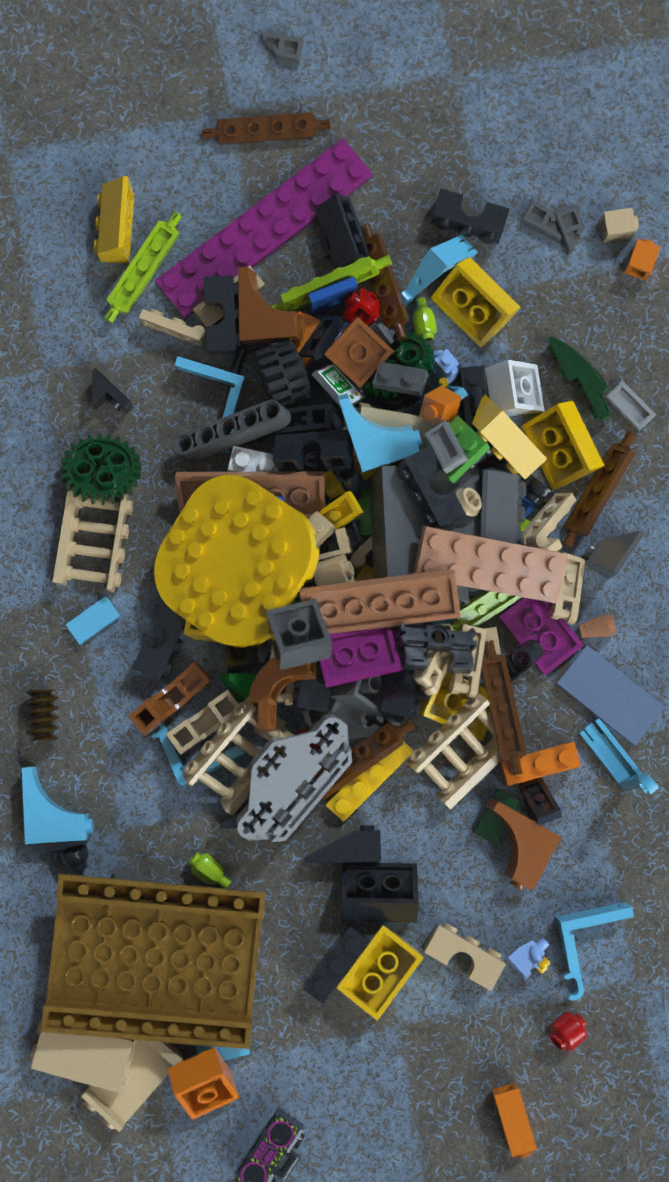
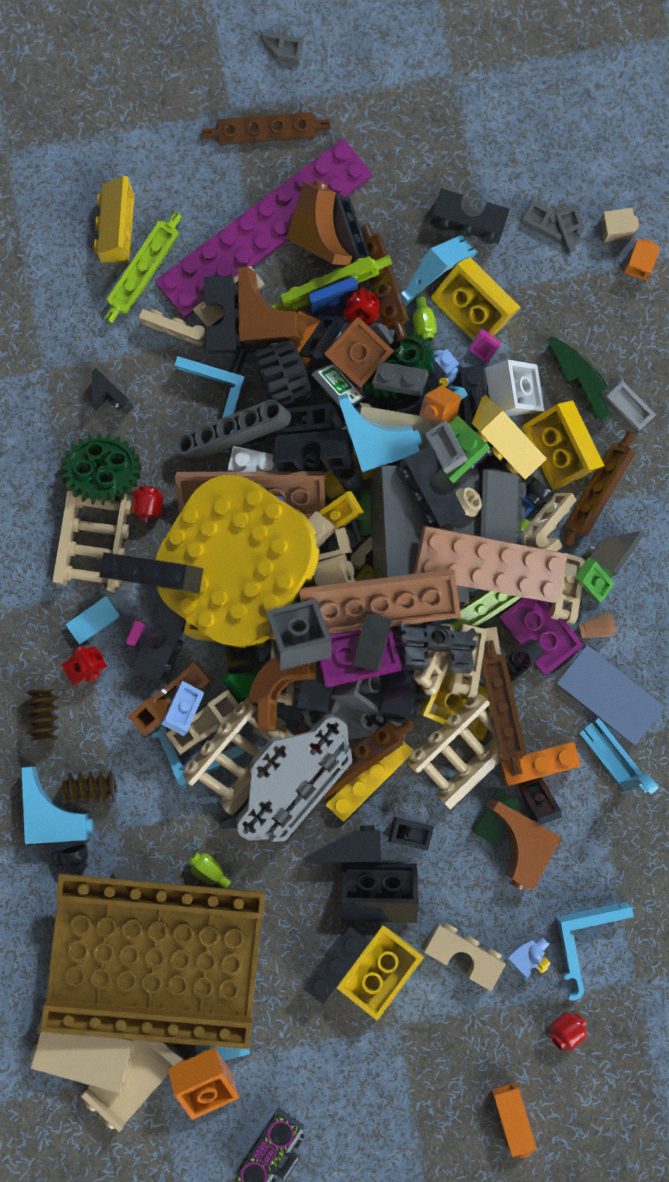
none -> red brick [61,646,107,686]
none -> dark brown piece [62,771,117,804]
none -> black brick [99,552,204,594]
none -> dark pink tile [126,620,146,648]
none -> red head [131,485,164,522]
none -> light blue plate [161,681,204,736]
none -> dark orange arch [287,180,352,266]
none -> pearl dark grey slope [353,613,392,672]
none -> black slope [388,816,434,851]
none -> dark pink tile [468,329,502,364]
none -> bright green plate [575,557,615,603]

